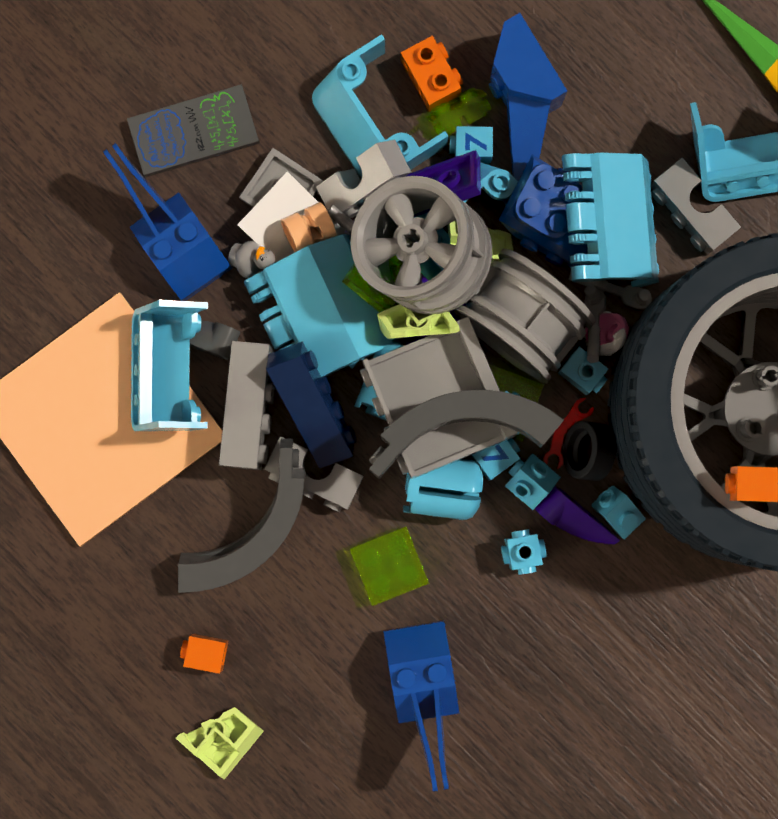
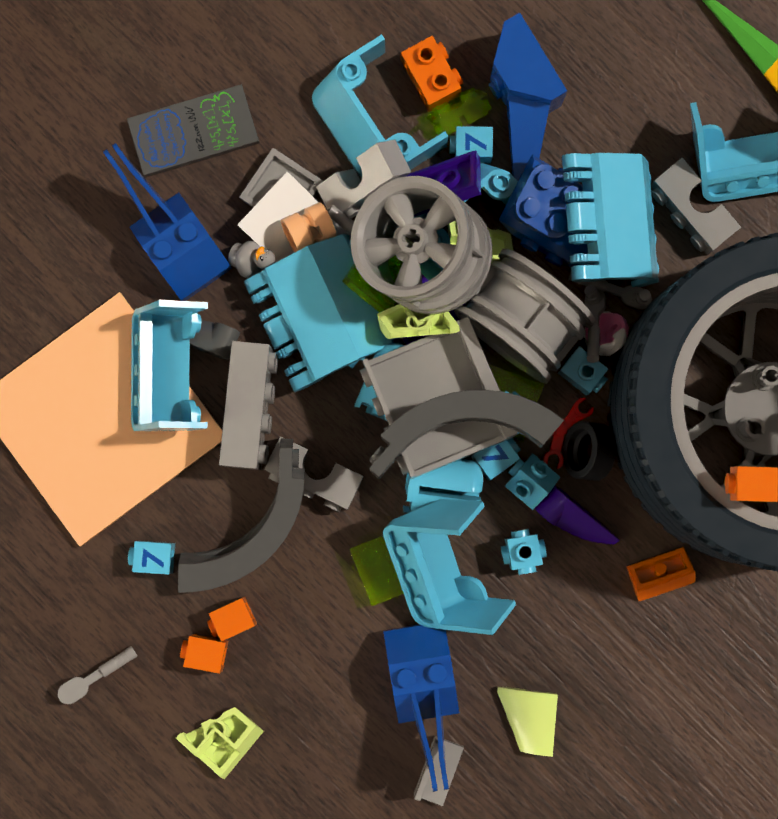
dark blue brick [266,341,357,468] -> none
medium azure bracket [592,486,646,539] -> none
none -> light grey piece [58,646,138,705]
none -> medium azure brick [128,541,175,575]
none -> orange brick [207,597,257,642]
none -> medium azure windscreen [383,499,516,635]
none -> light grey panel [414,736,464,806]
none -> yellowish green slope [497,686,558,757]
none -> orange slope [626,547,696,601]

